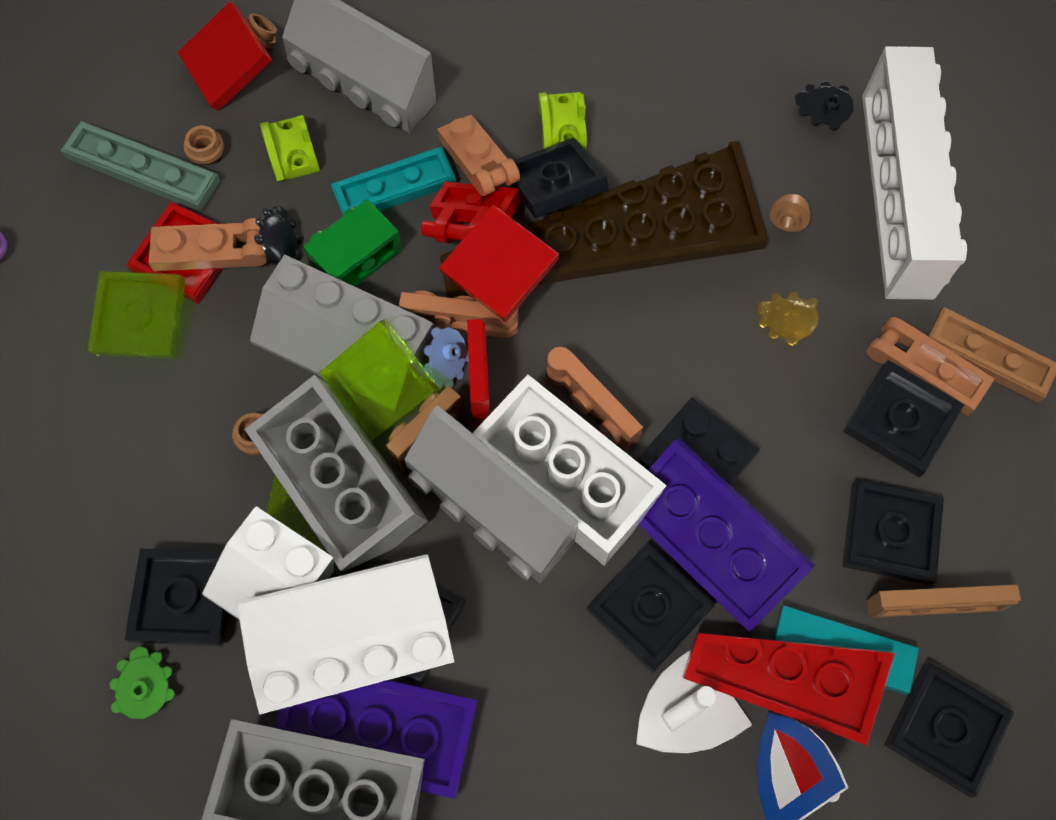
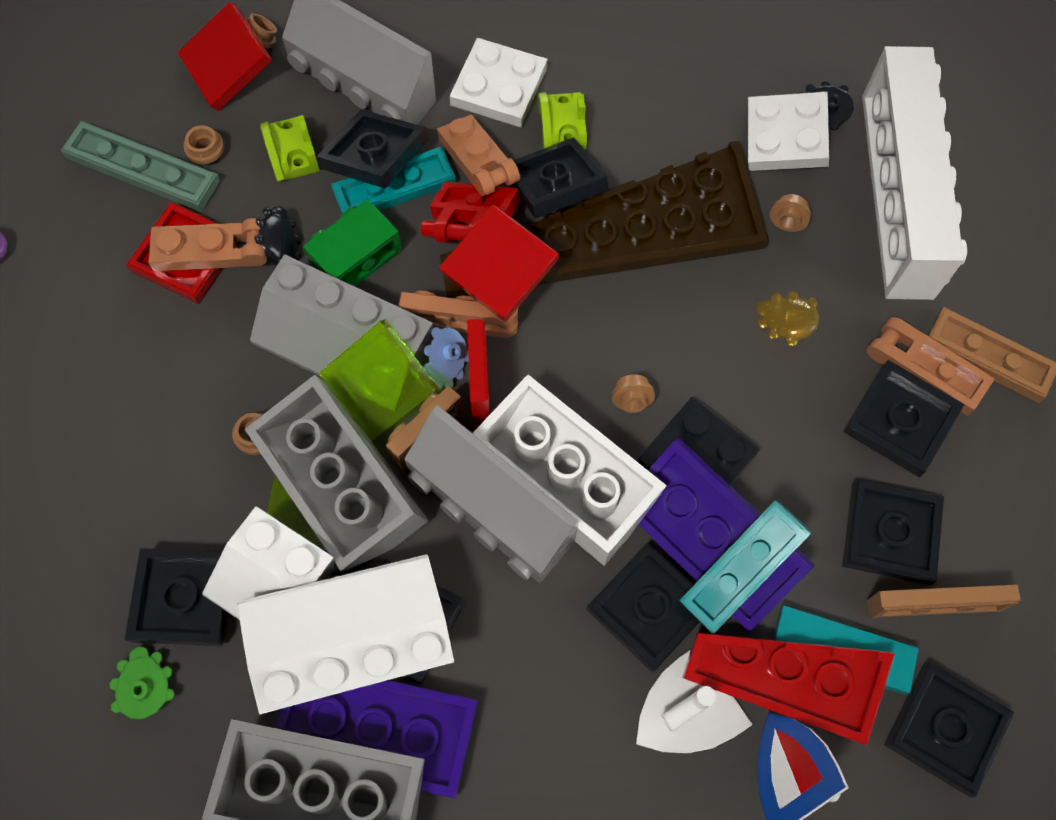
clear neon green tile [88,271,185,359] -> none
nougat plate [546,347,644,452] -> none
none -> black plate [317,109,428,189]
none -> white plate [450,38,548,128]
none -> medium nougat plate [612,374,655,413]
none -> teal tile [679,500,812,634]
none -> white plate [748,92,829,171]

